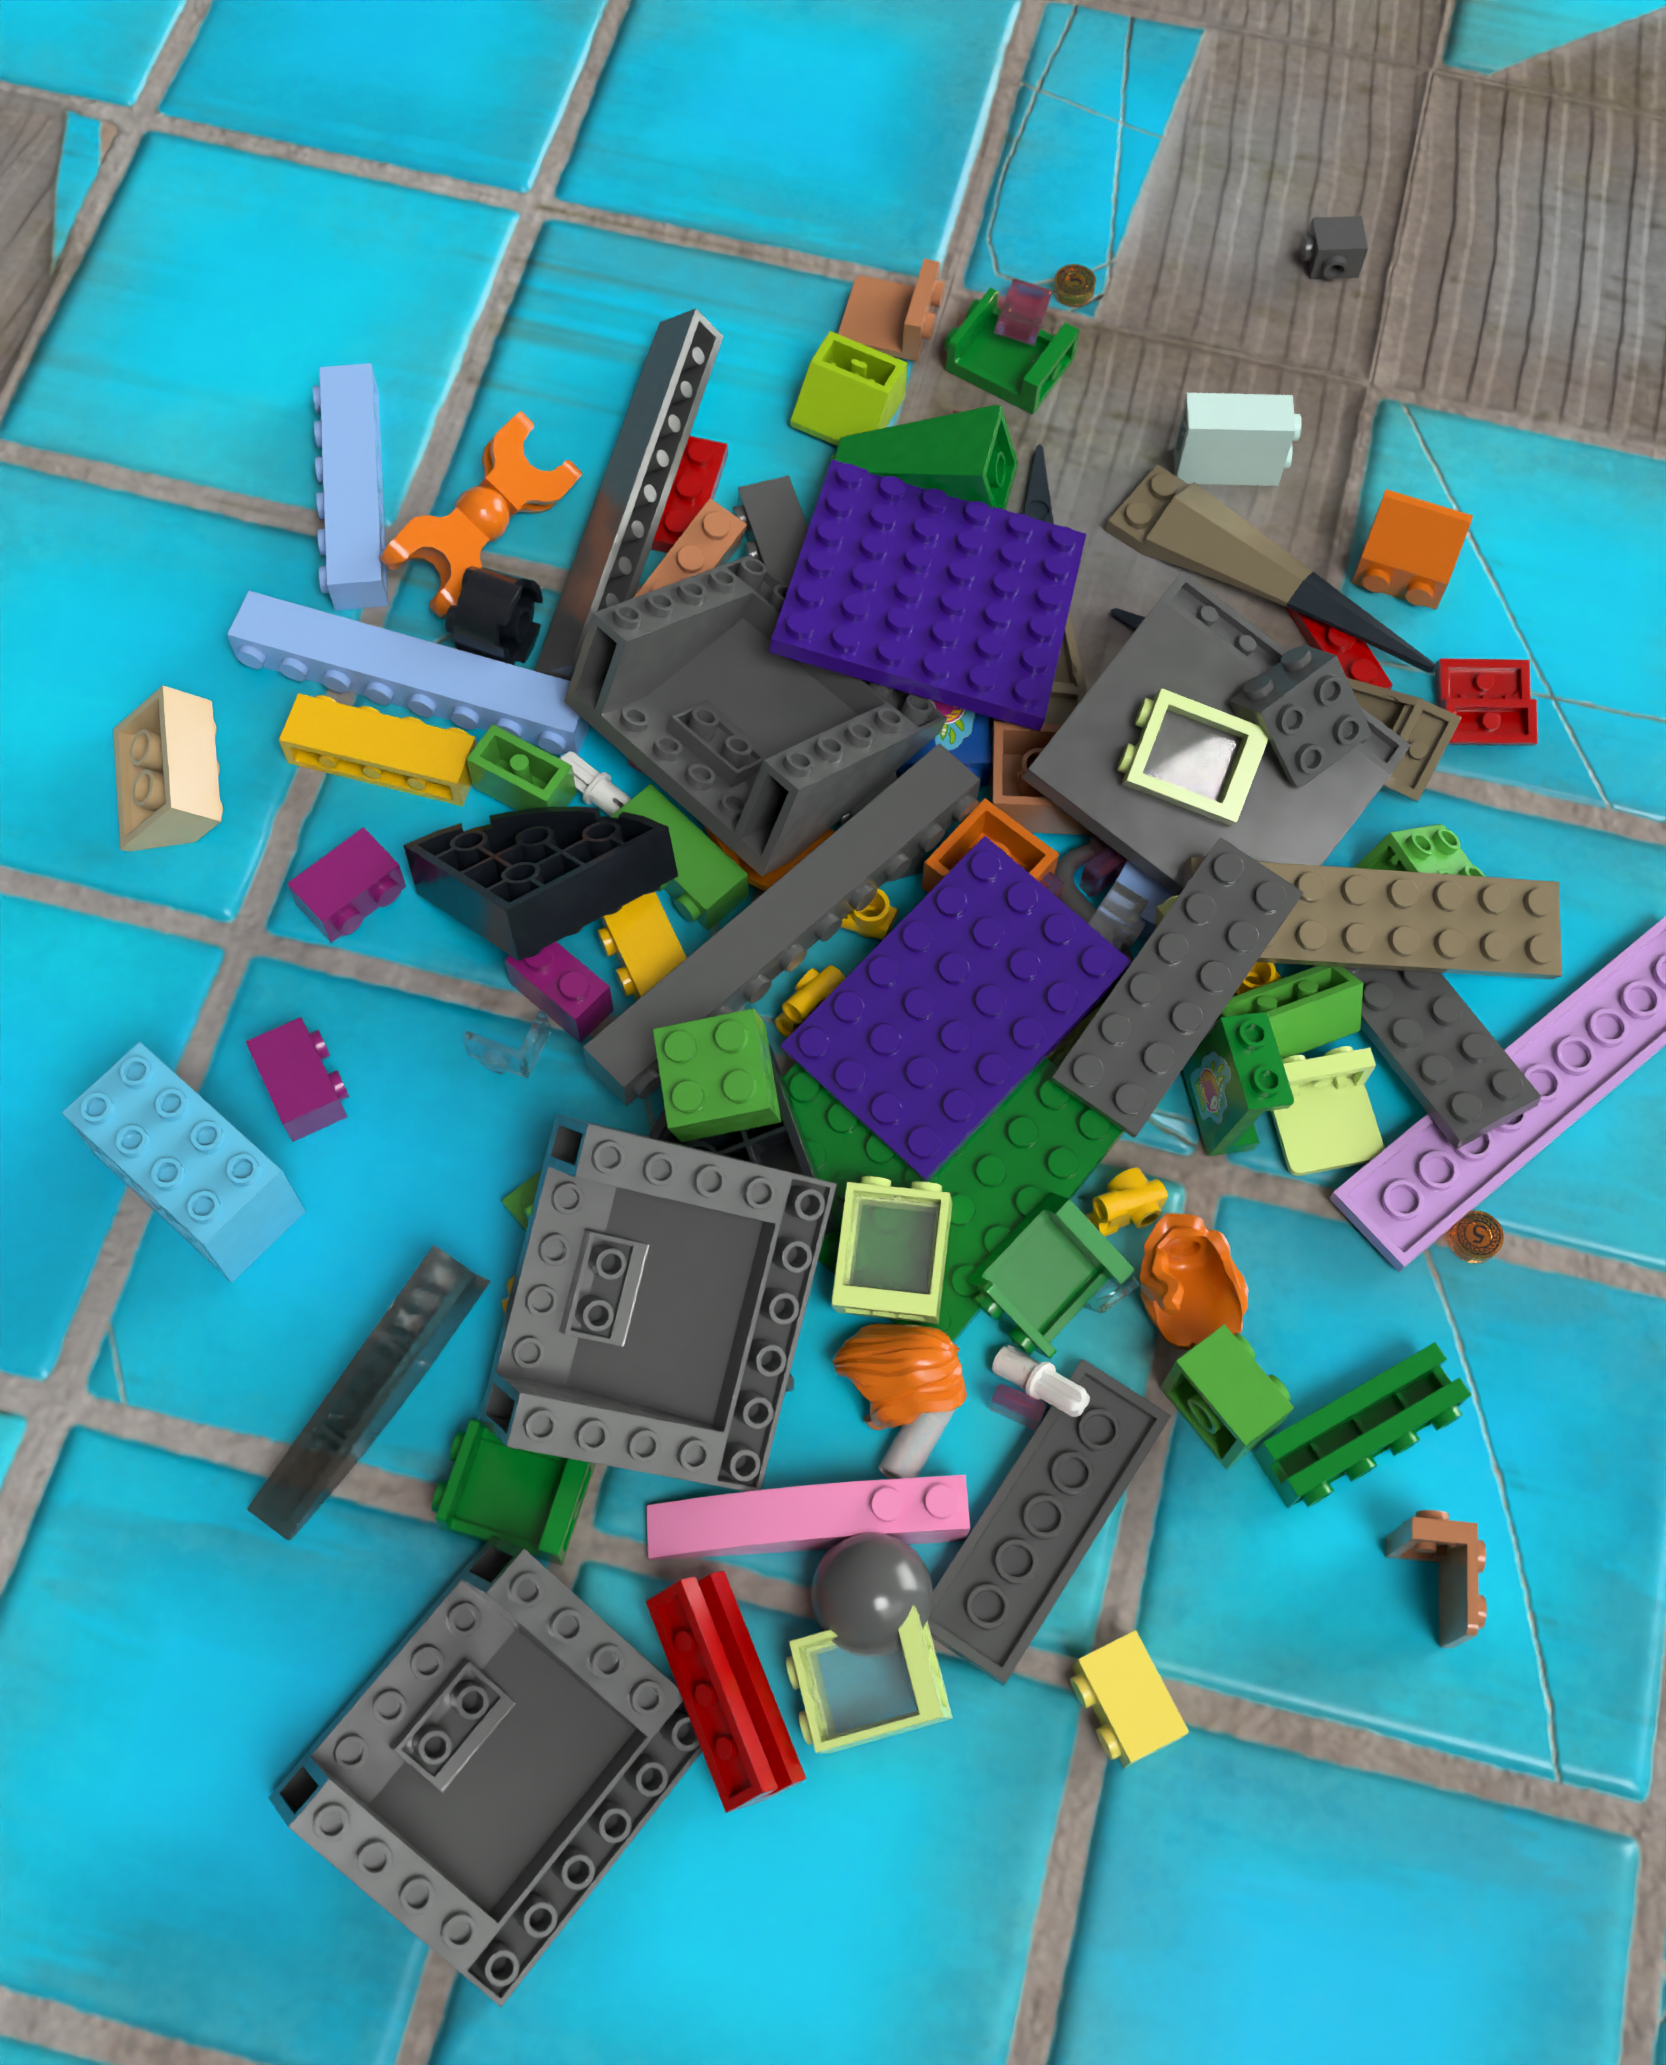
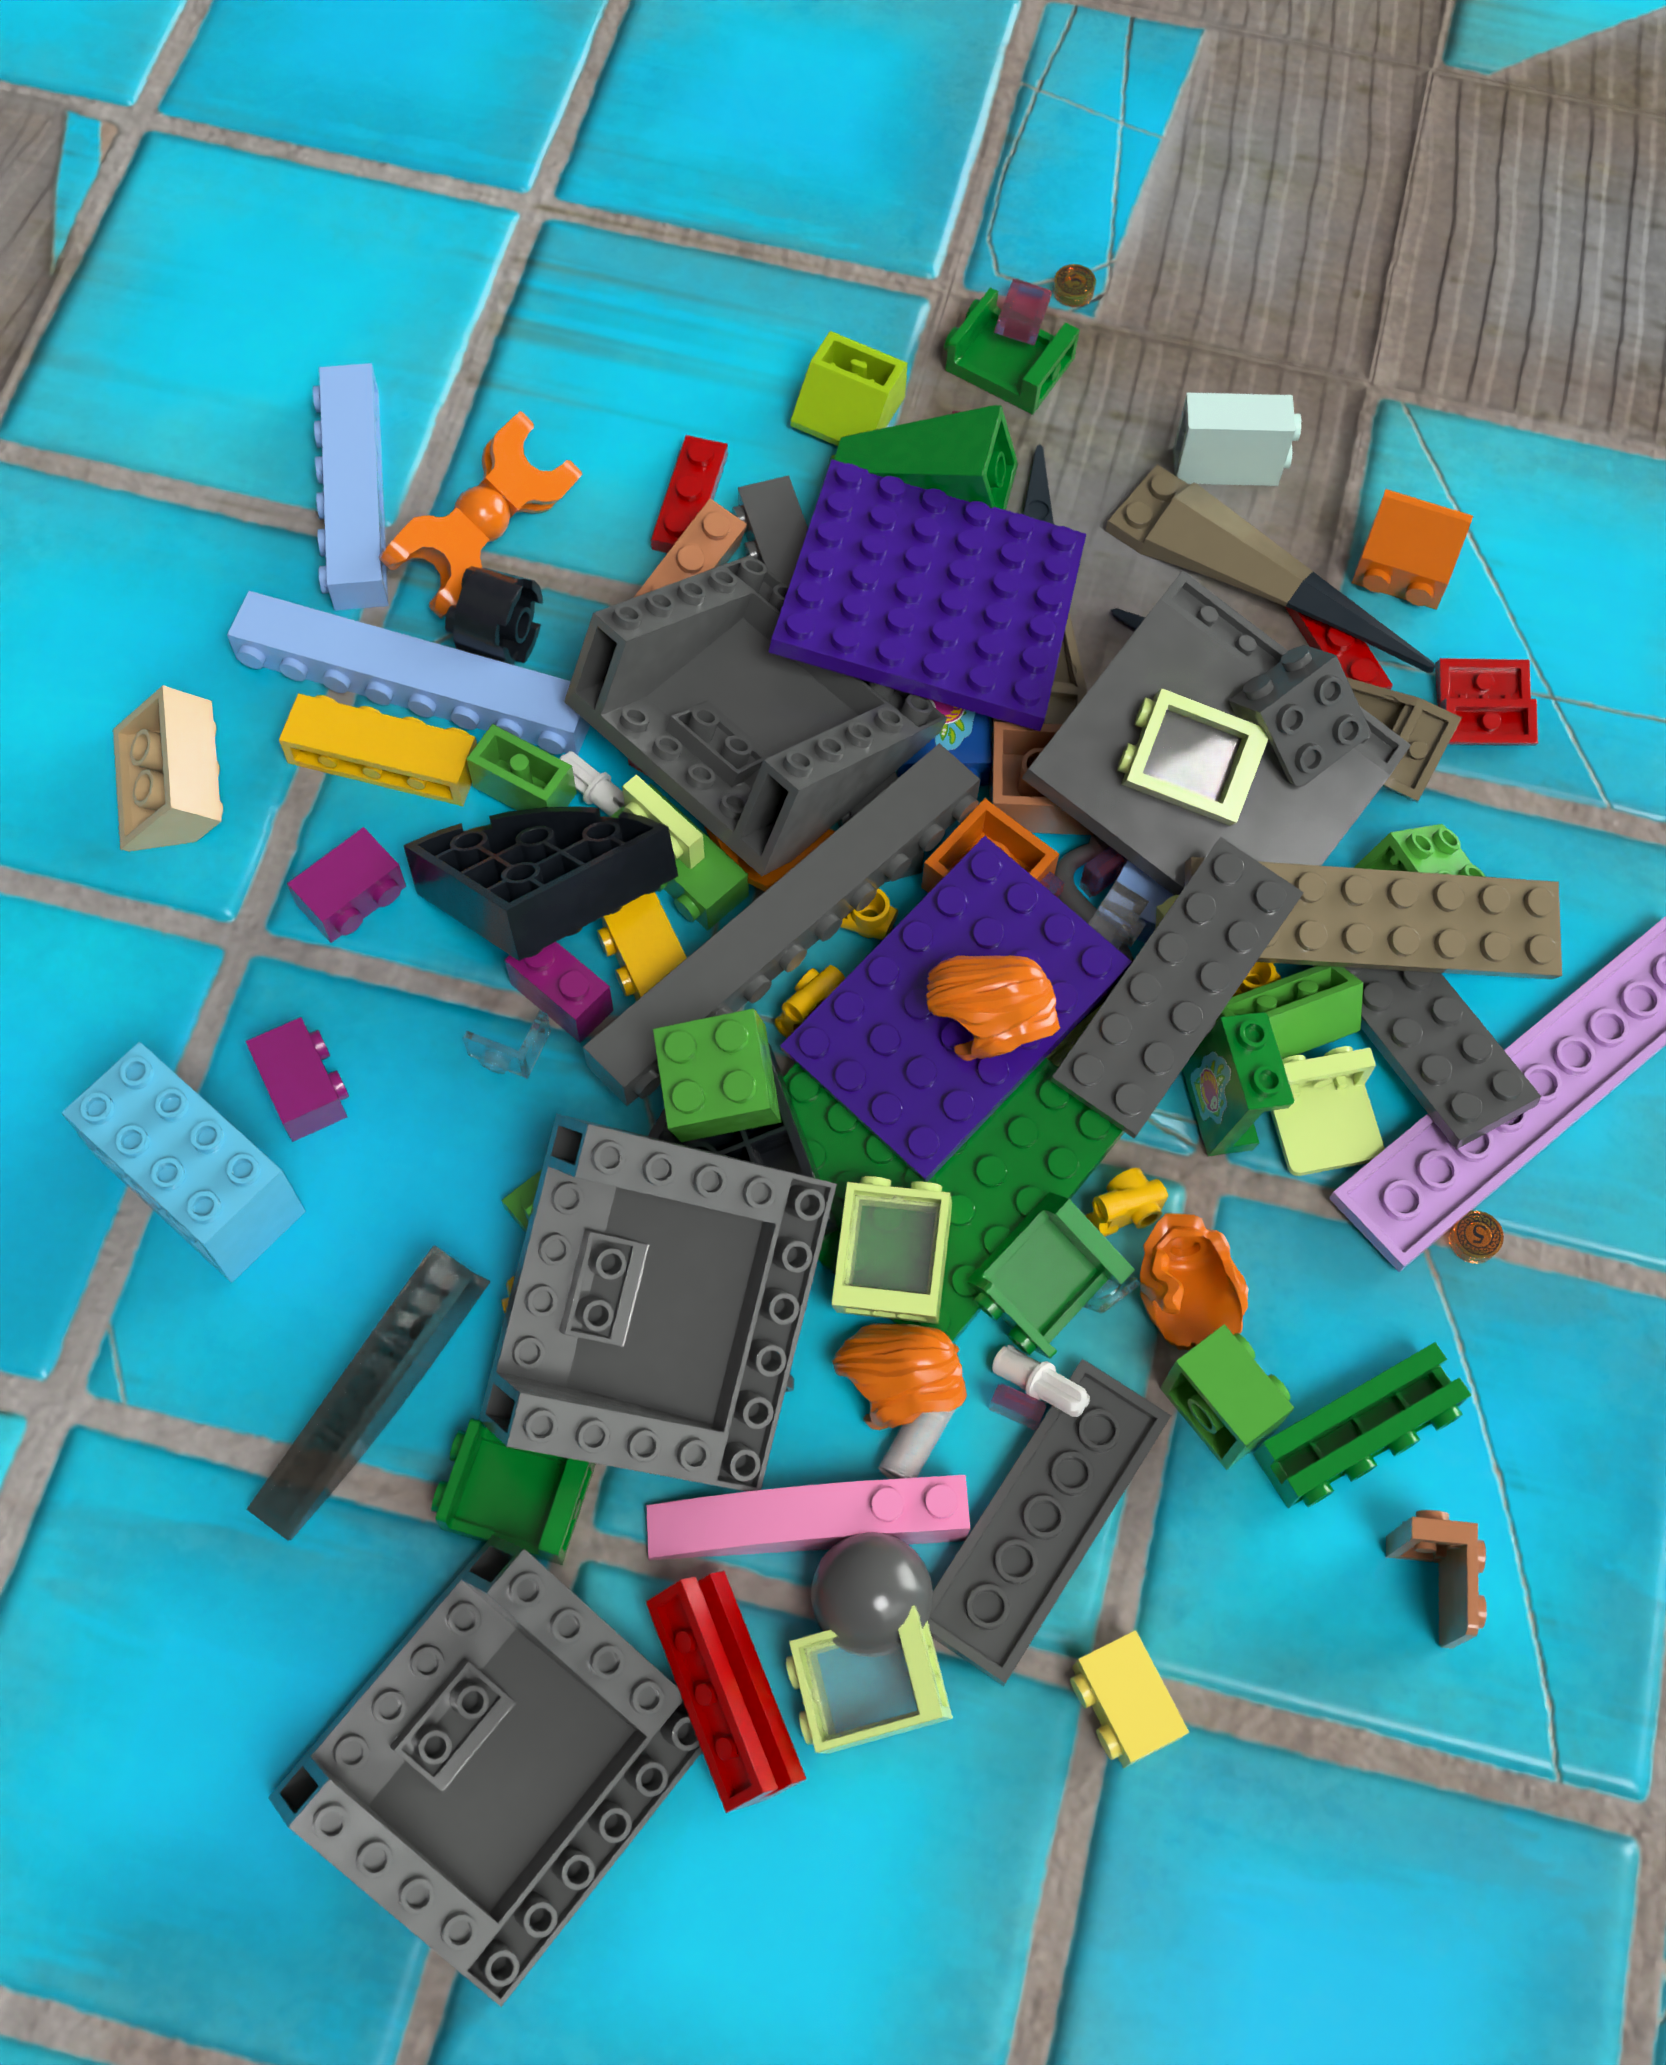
dark grey brick [534,308,723,681] -> none
nougat bracket [838,259,945,362] -> none
dark grey brick [1300,216,1368,279] -> none
none -> yellowish green plate [622,774,705,869]
none -> orange hair [926,956,1060,1061]

